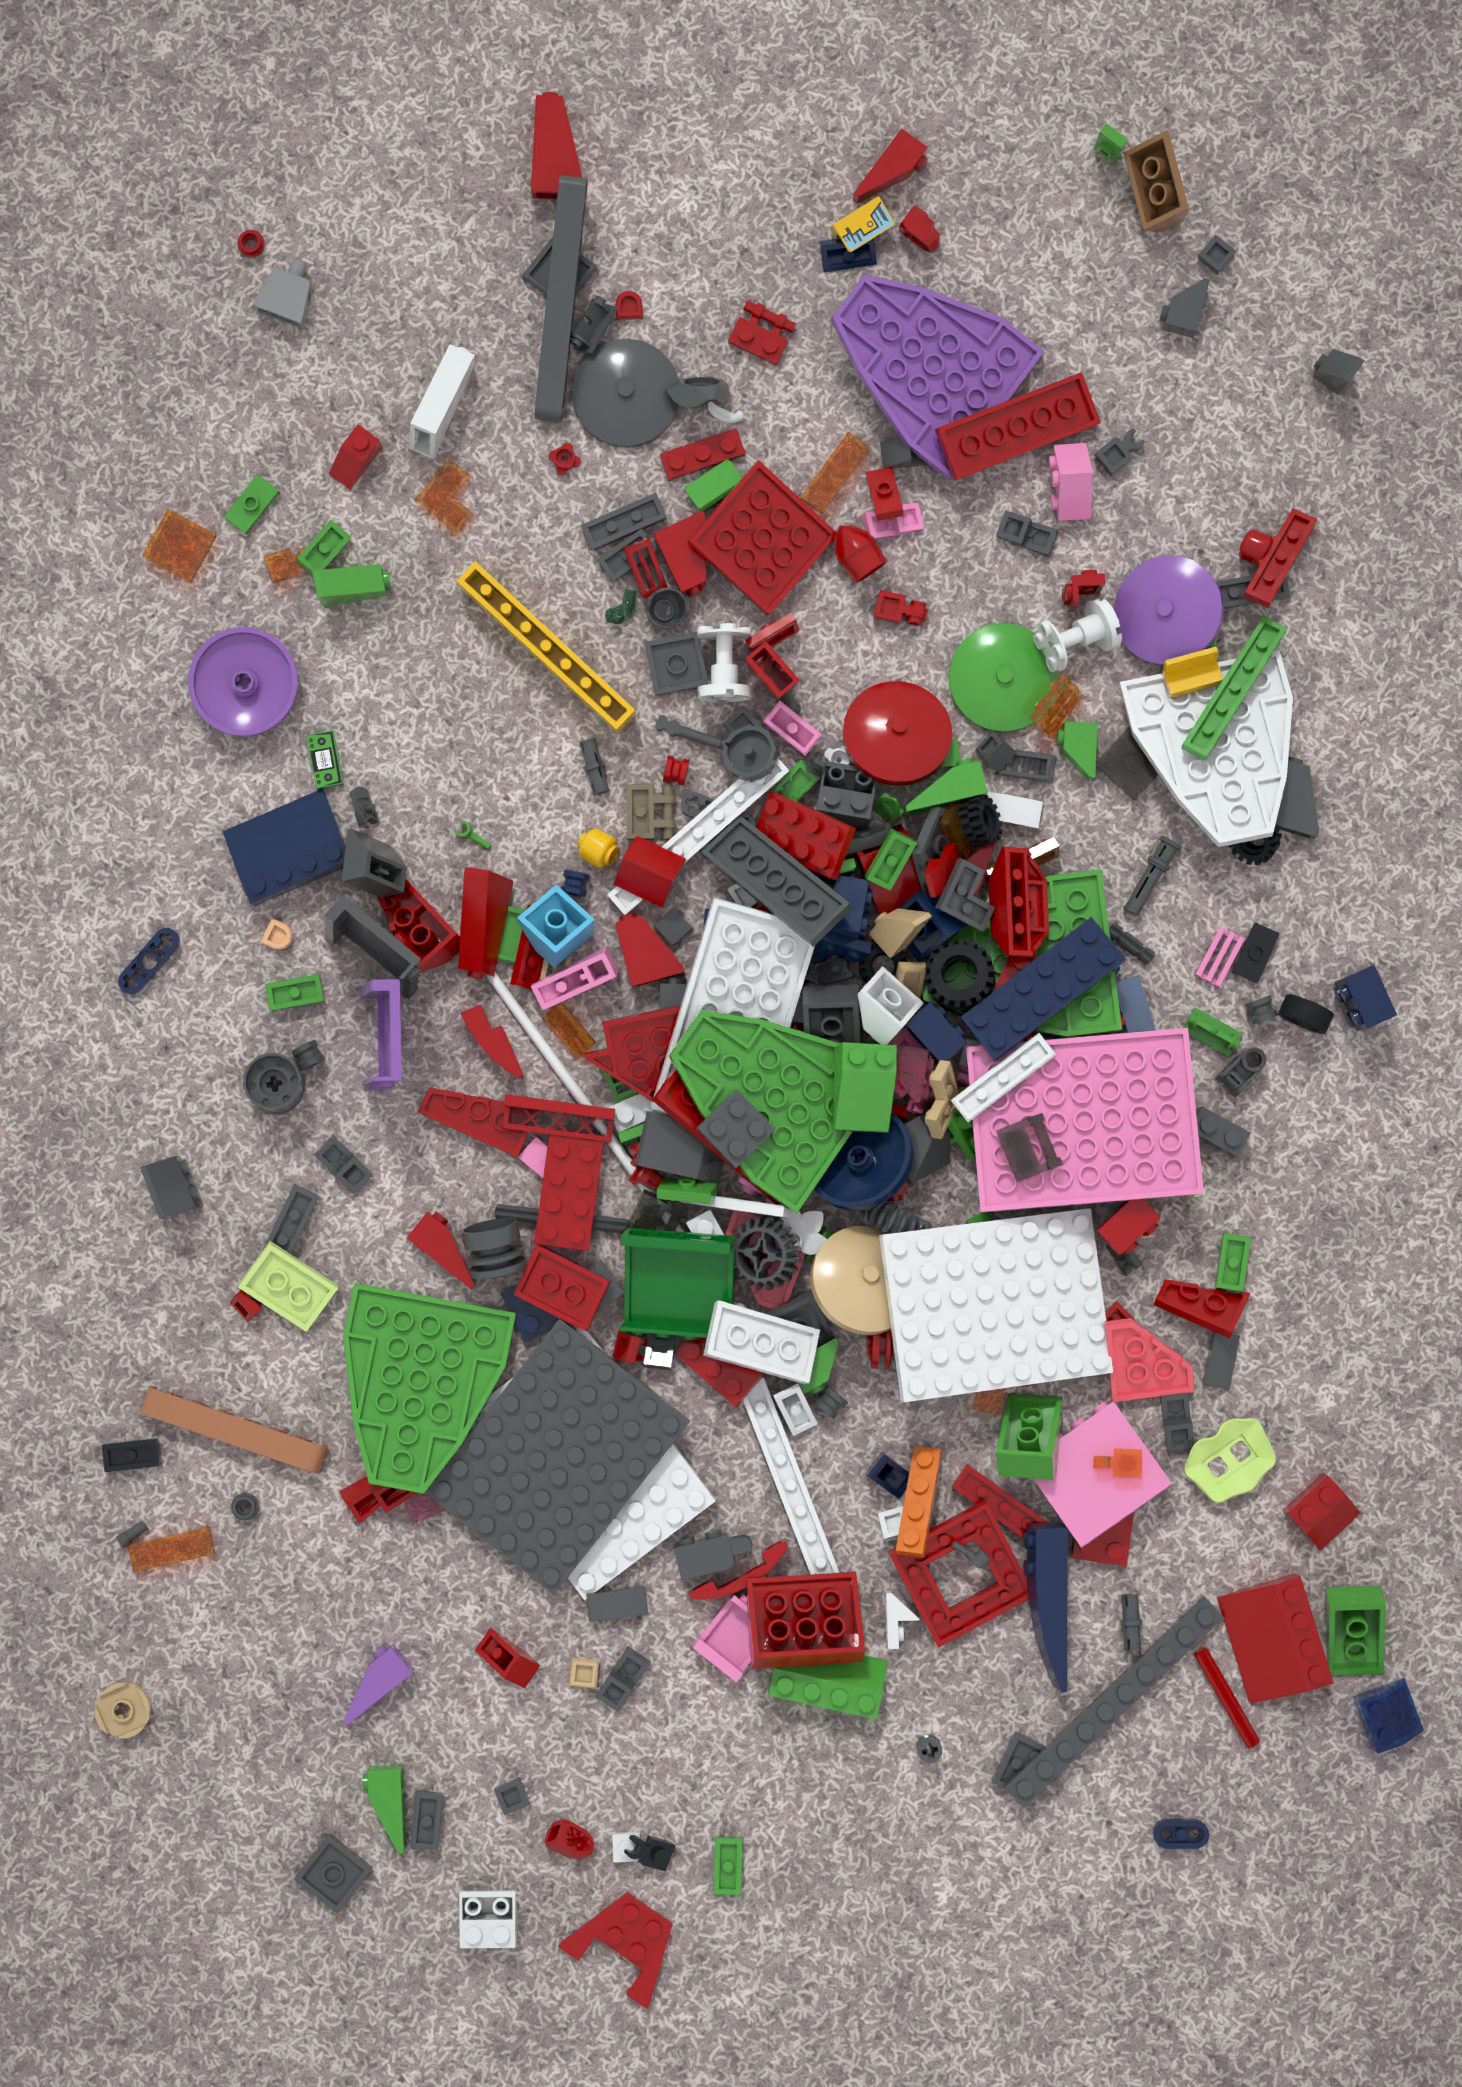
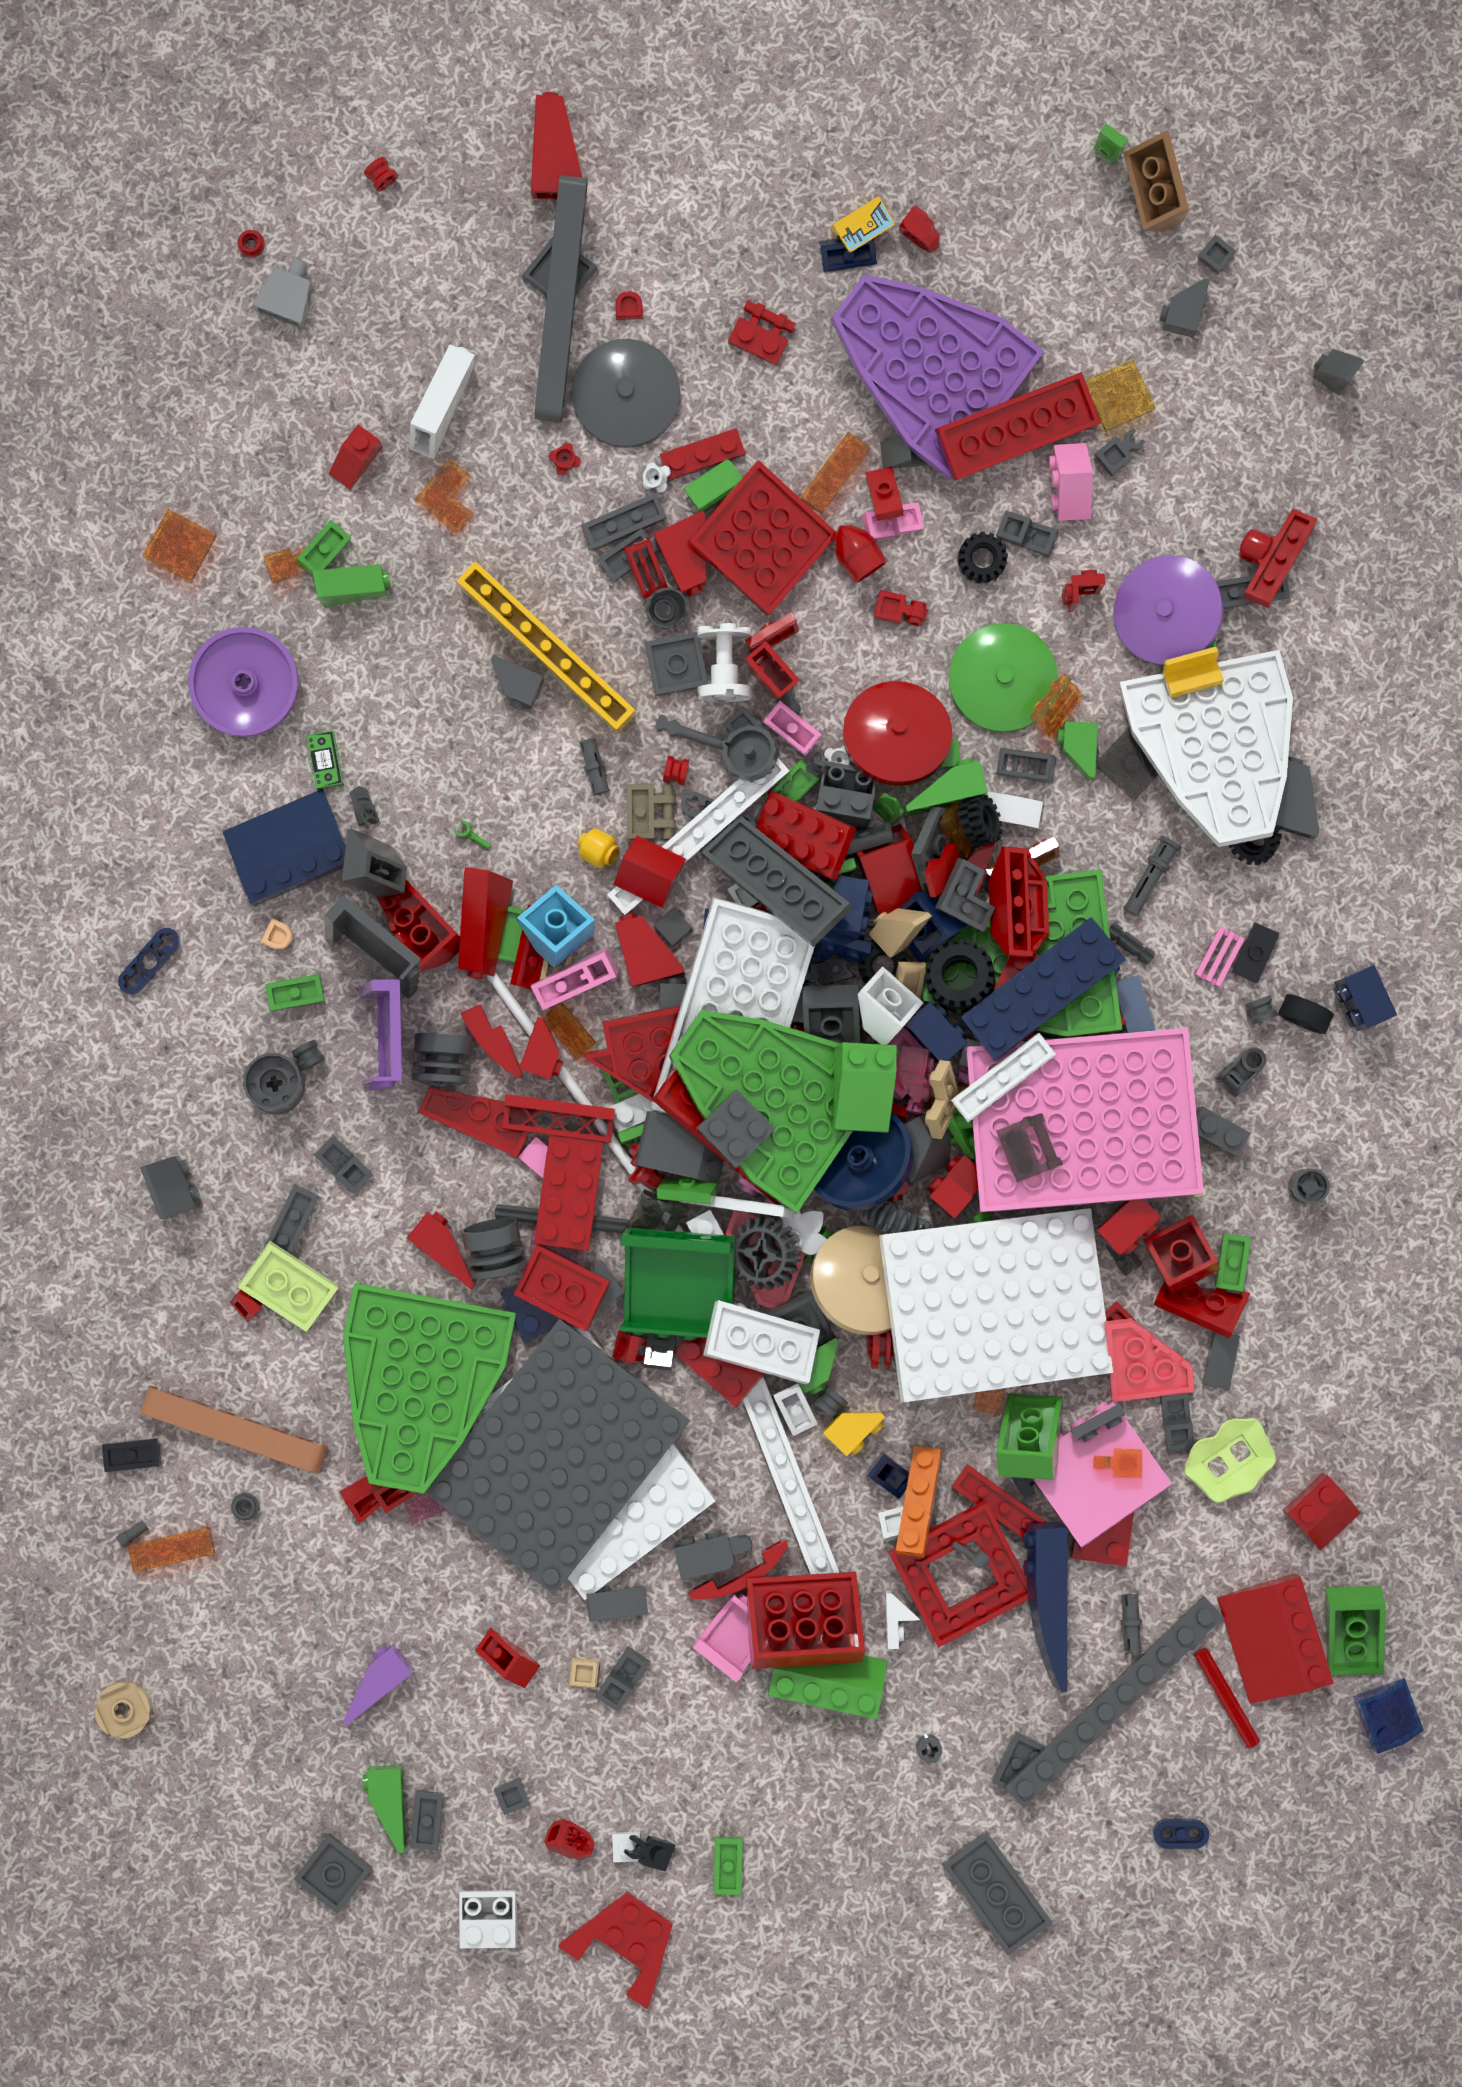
bright green plate [224,474,280,535] -> none
dark blue wheel [560,870,590,897] -> none
dark grey hinge [571,295,618,354] -> none
clear green arm [605,589,637,625] -> none
dark grey hat [666,376,743,423] -> none
red slope [853,128,928,204] -> none
bright green plate [865,828,917,890] -> none
dark grey slope [975,730,1016,772] -> none
white piece [1033,596,1122,672] -> none
bright green plate [1182,616,1287,761] -> none
bright green hinge [1183,1007,1242,1057] -> none
none -> red wheel [364,157,398,192]
none -> dark grey wheel [412,1033,473,1087]
none -> dark grey slope [491,655,545,711]
none -> red slope [519,1017,564,1080]
none -> white plate [643,462,671,493]
none -> yellow slope [822,1411,885,1456]
none -> red brick [927,1155,978,1218]
none -> dark grey plate [942,1831,1053,1956]
none -> black tyre [958,532,1008,584]
none -> black plate [1011,1477,1035,1499]
none -> dark grey plate [1071,1403,1125,1442]
none -> clear yellow plate [1085,359,1156,432]
none -> red brick [1144,1214,1220,1295]
none -> dark grey wheel [1288,1169,1330,1204]

